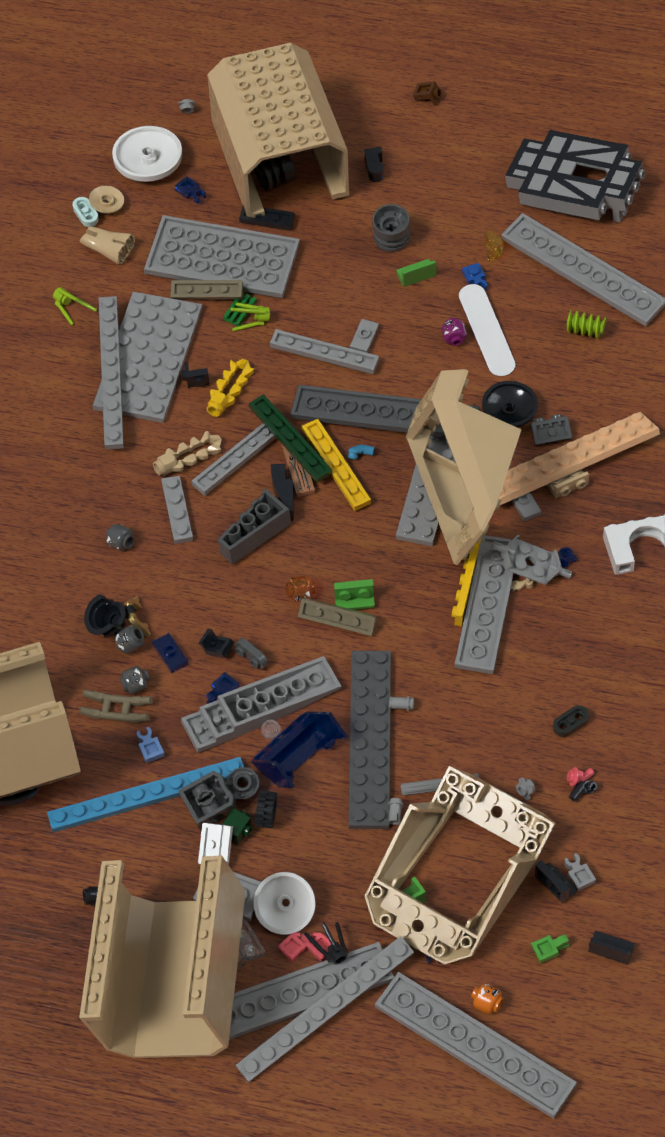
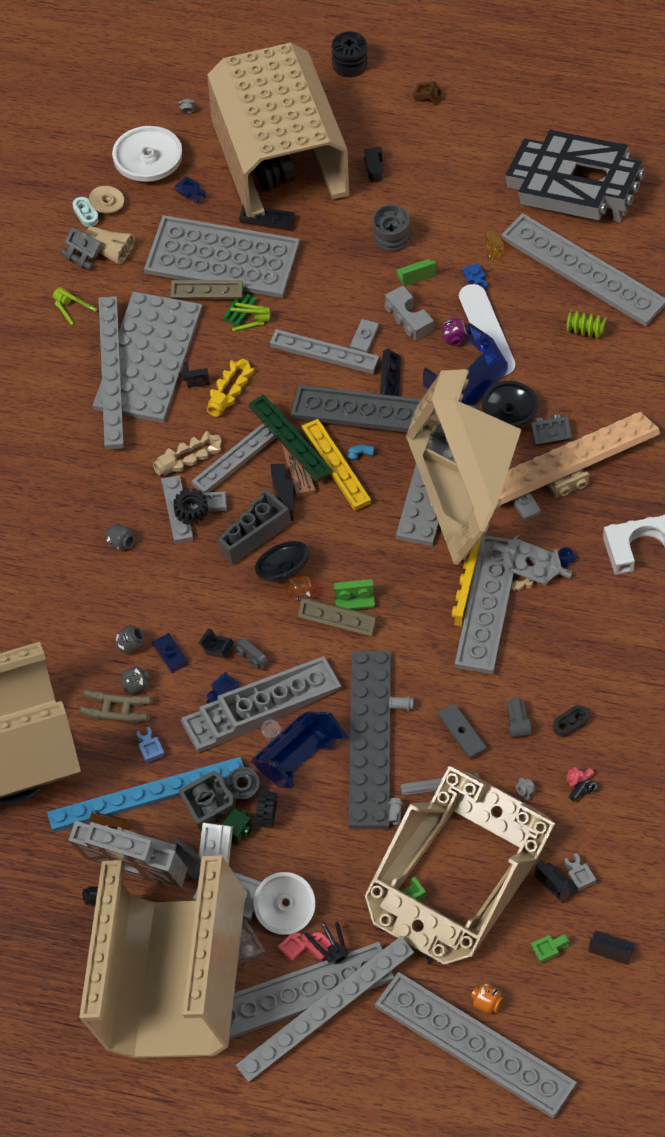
black helmet [84,594,151,638] -> none
none -> dark grey plate [61,227,103,270]
none -> light grey panel [68,821,188,888]
none -> reddish brown tile [89,811,131,830]
none -> black tyre [173,488,208,525]
none -> dark grey plate [173,838,202,879]
none -> light grey plate [189,491,227,512]
none -> black dish [255,541,310,582]
none -> black wheel [331,31,368,78]
none -> black plate [380,348,401,396]
none -> light grey arch [384,285,434,342]
none -> clear blue windscreen [423,323,508,405]
none -> dark grey tile [437,703,486,760]
none -> dark grey piece [507,698,531,738]

